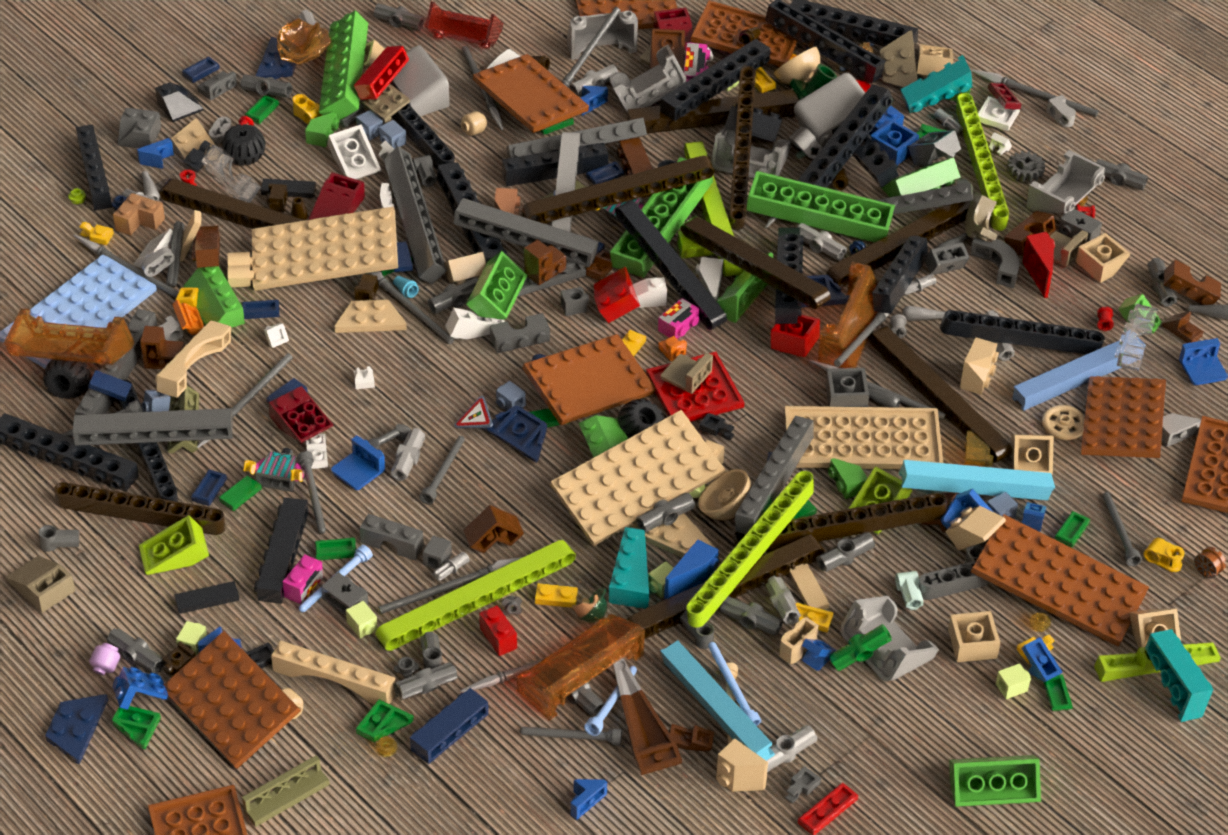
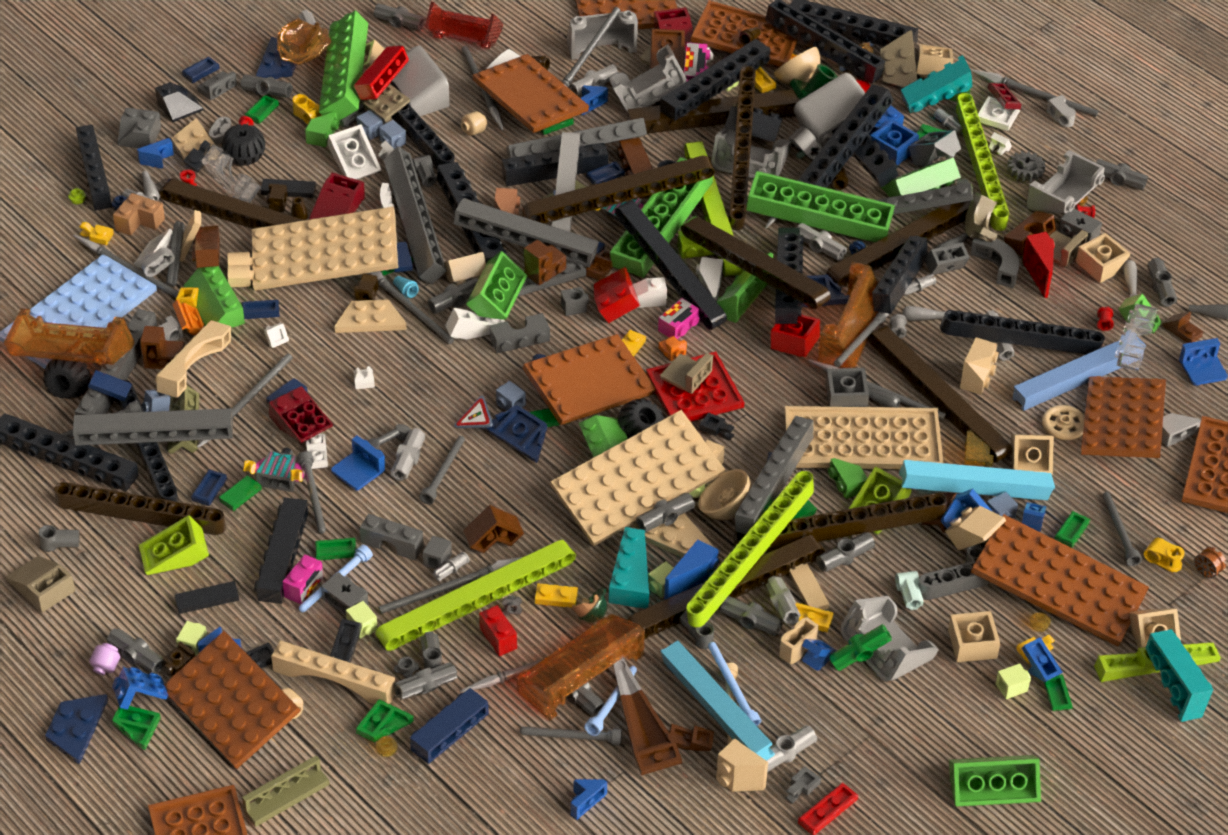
reddish brown arch [1164,260,1221,305] -> none
none -> black tile [325,619,363,679]
none -> light grey piece [1123,260,1137,297]

